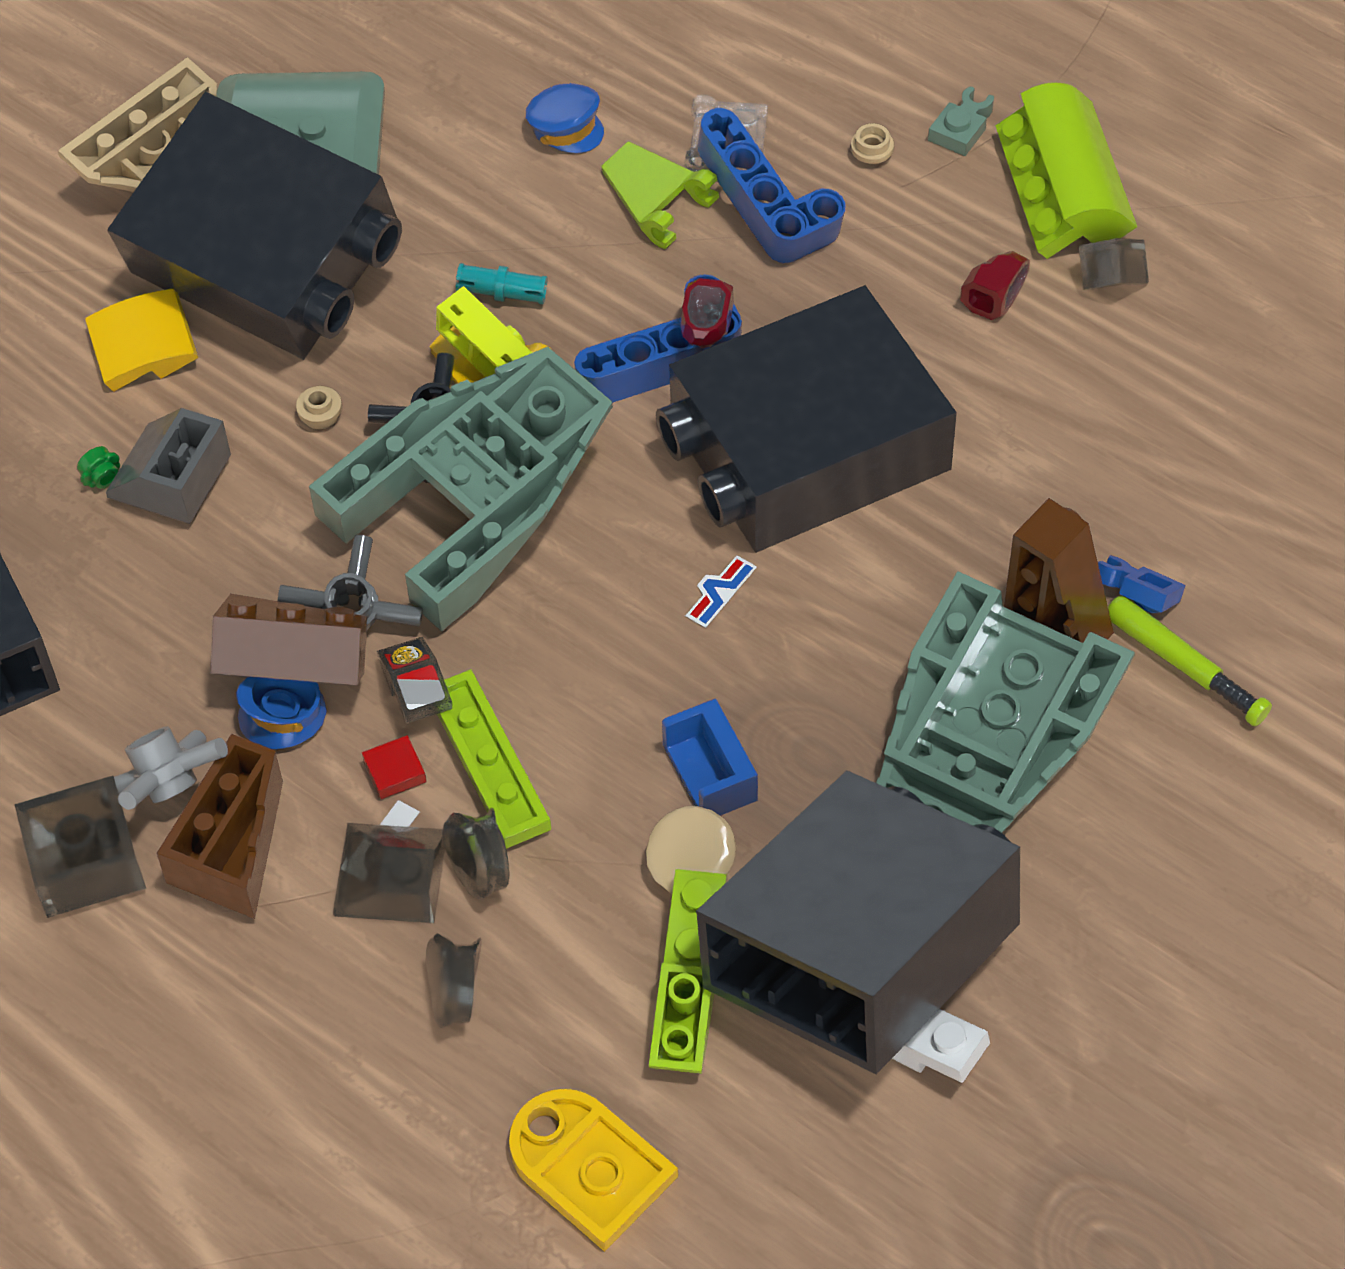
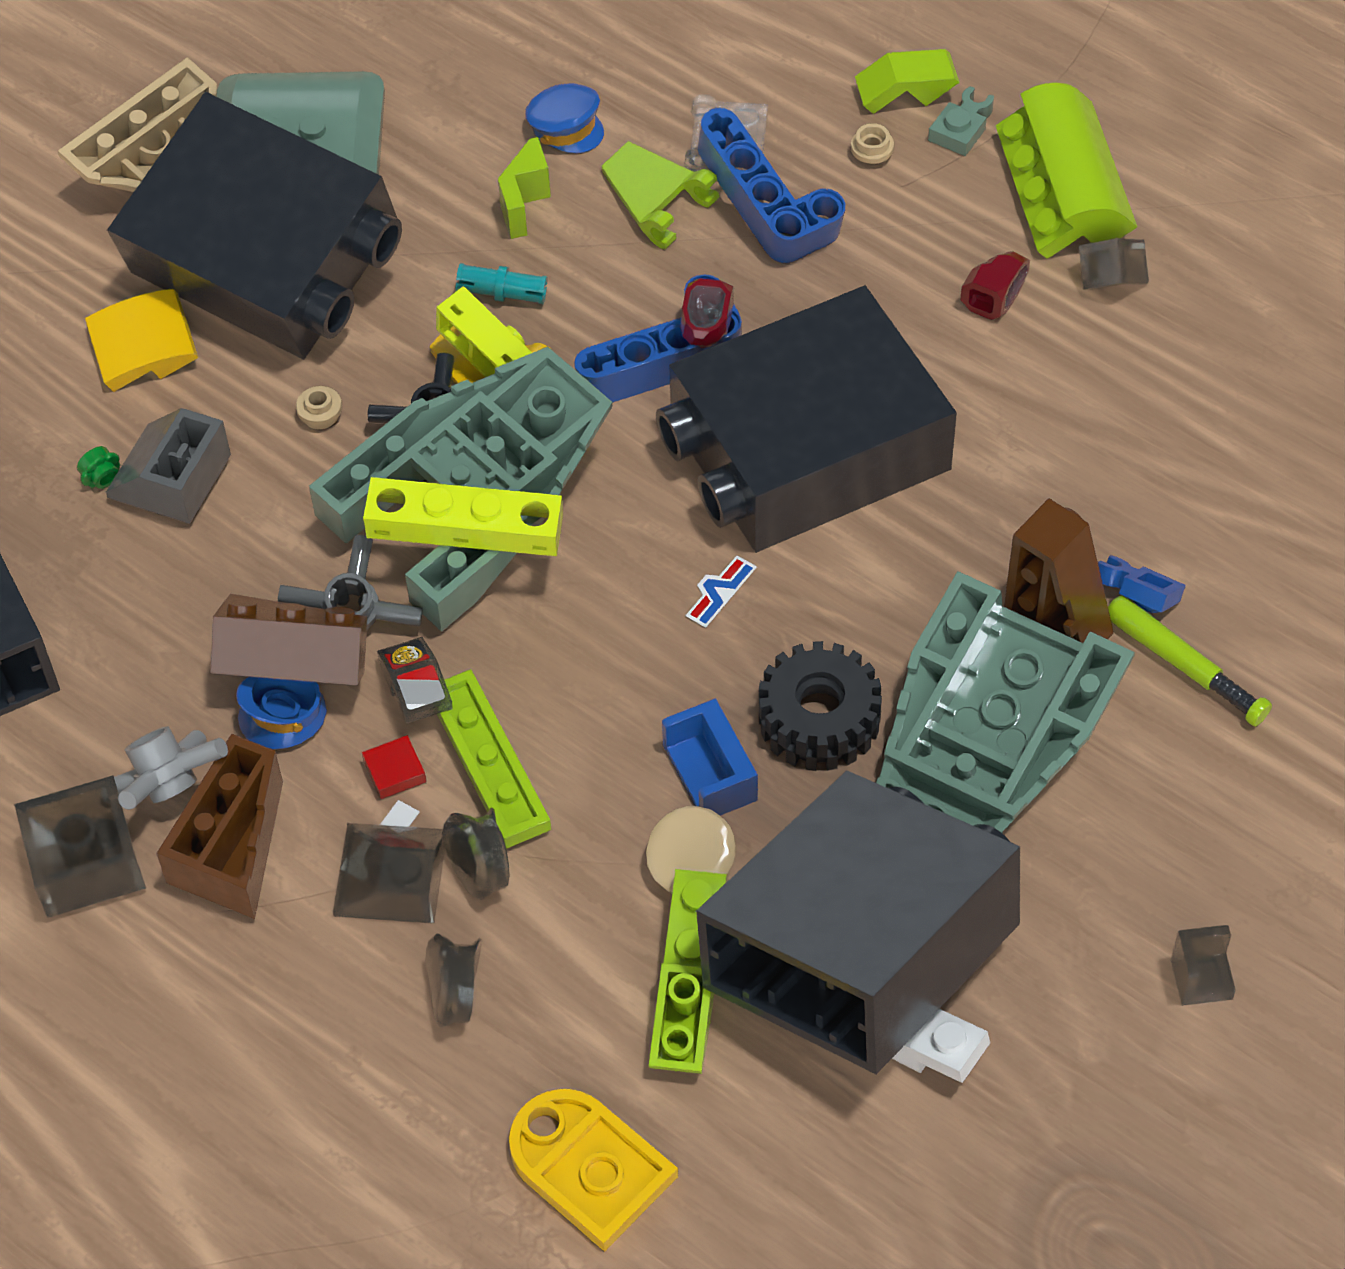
none -> neon yellow piece [363,477,563,556]
none -> lime slope [498,137,551,239]
none -> black tyre [759,641,882,771]
none -> lime slope [855,49,960,114]
none -> clear smoke panel [1171,925,1236,1006]

